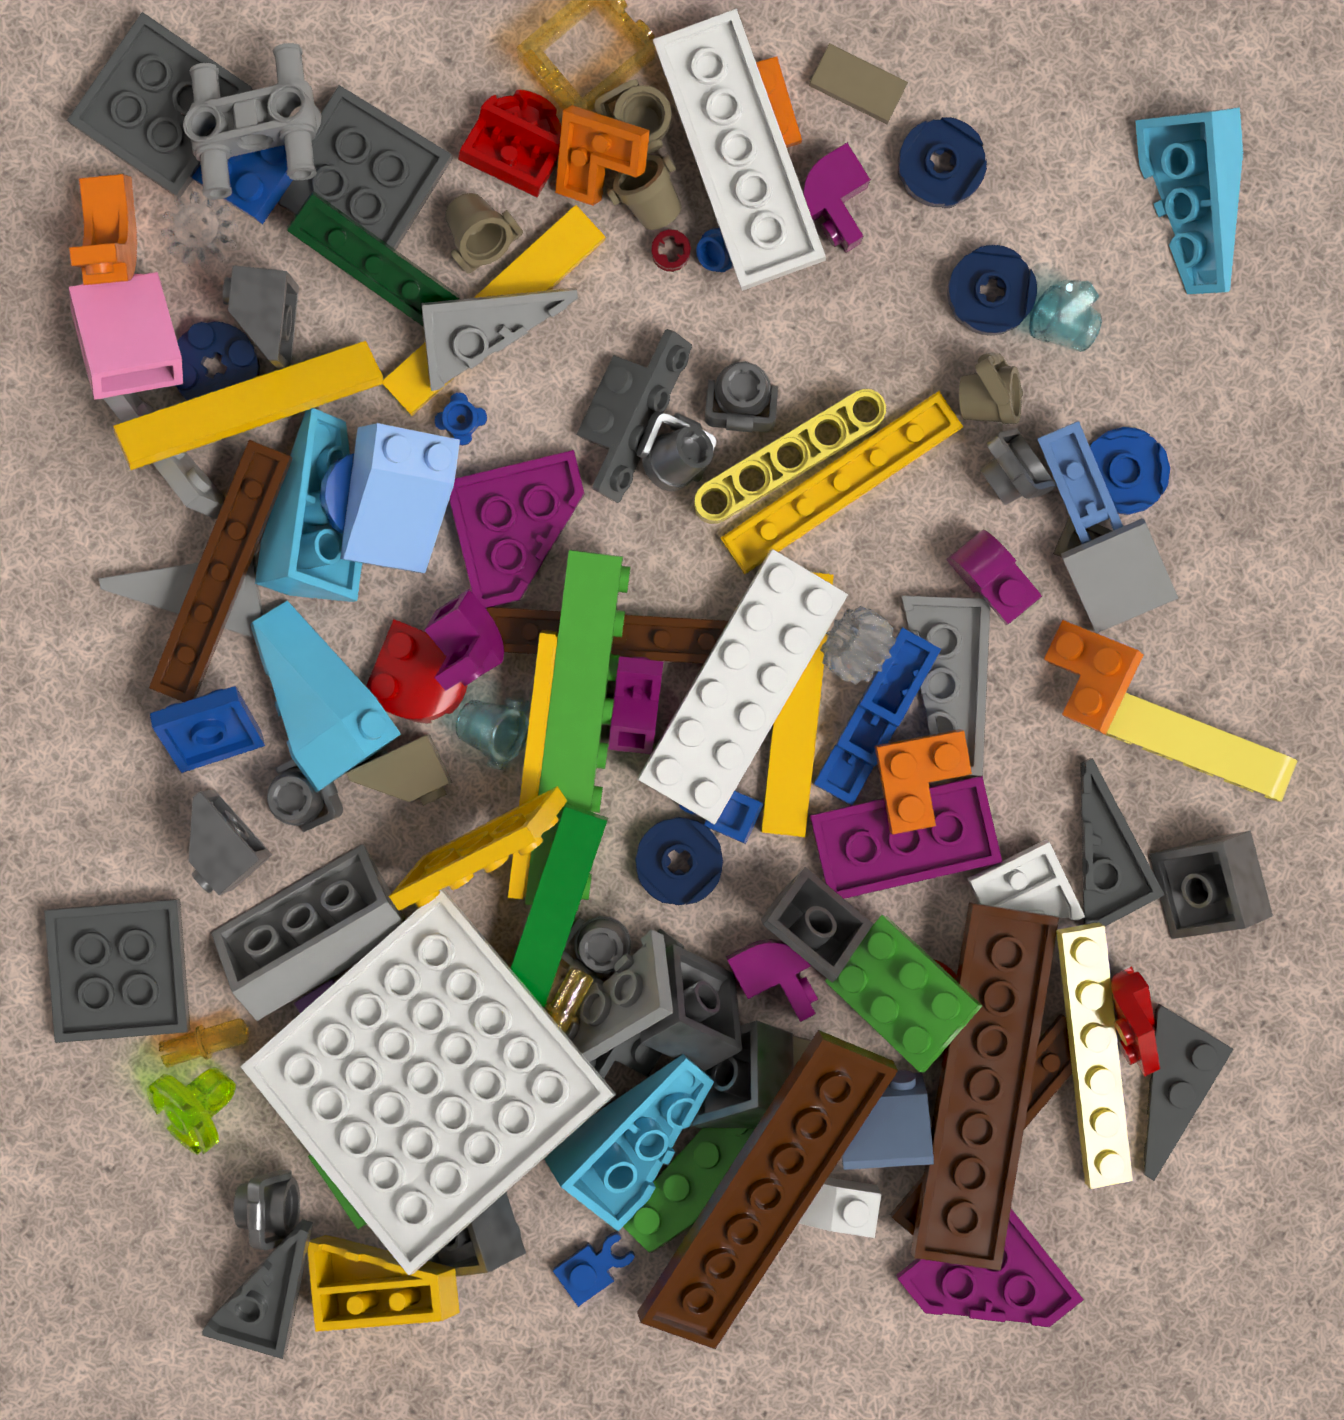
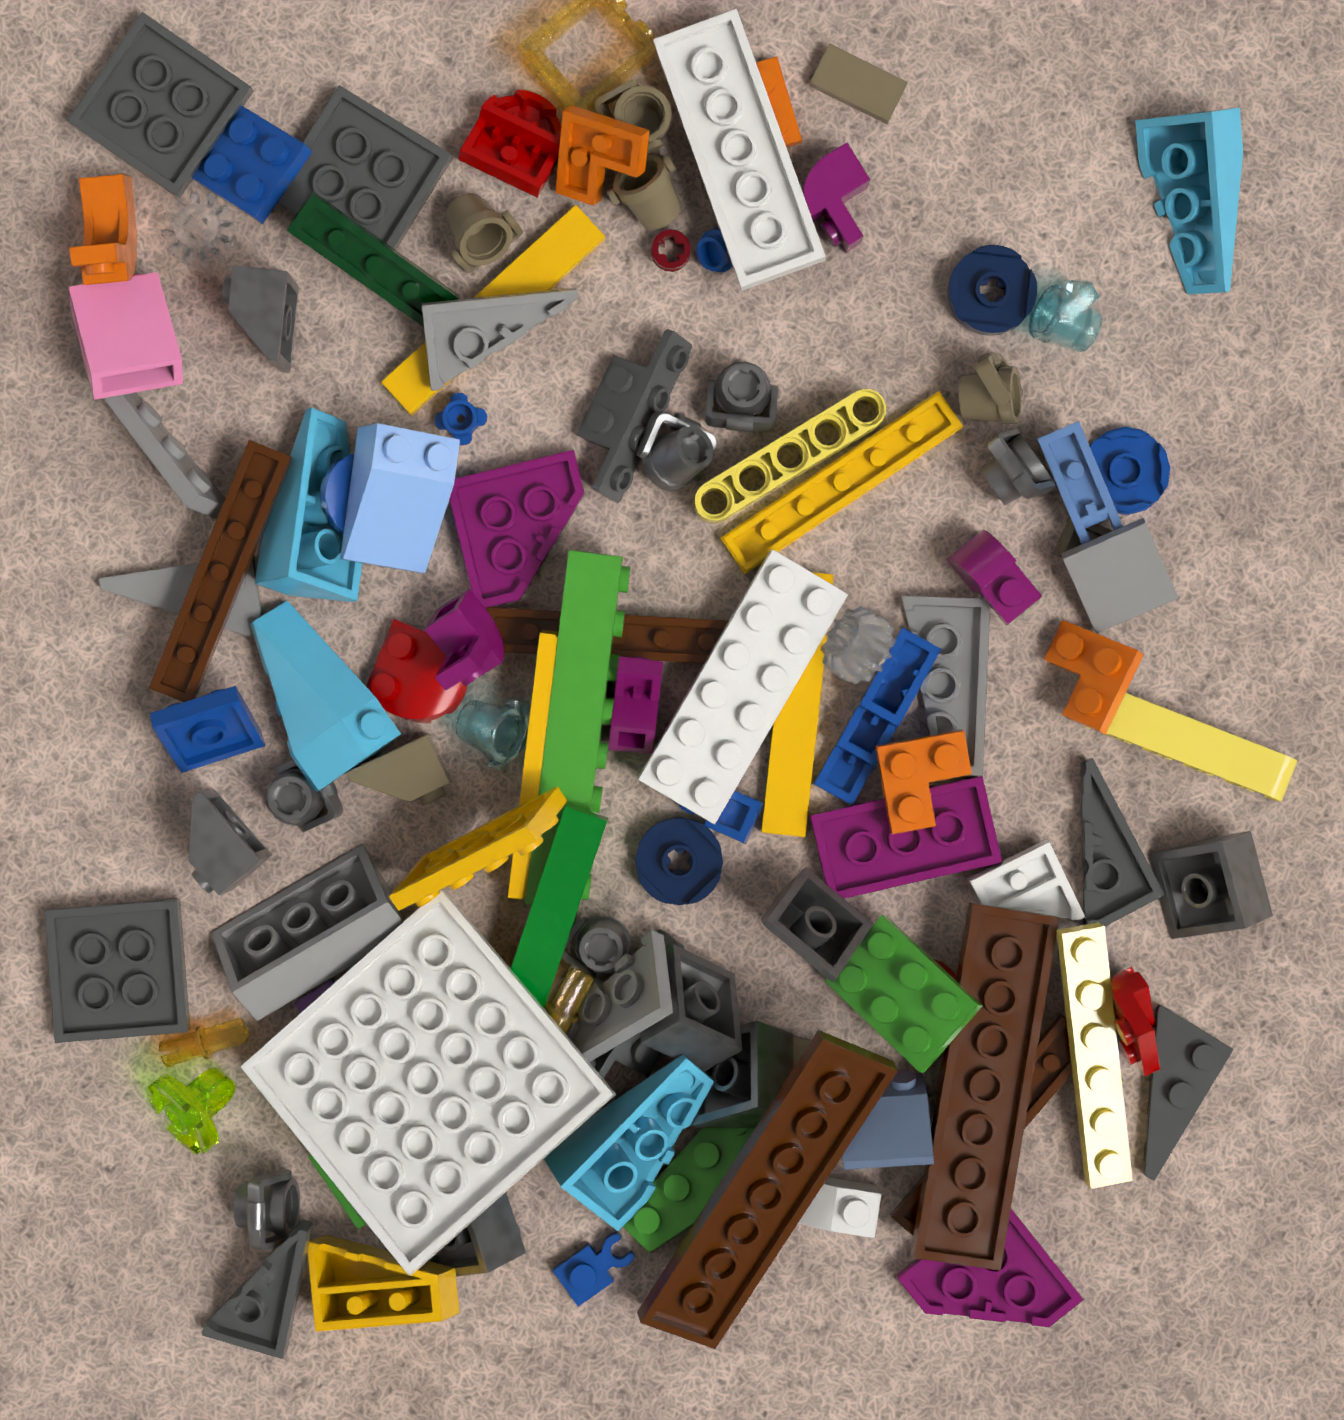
yellow tile [113,341,383,470] -> none
dark blue plate [175,321,260,401] -> none
light grey piece [183,43,322,199] -> none
magenta brick [726,939,818,1022] -> none
dark blue plate [898,117,987,208] -> none

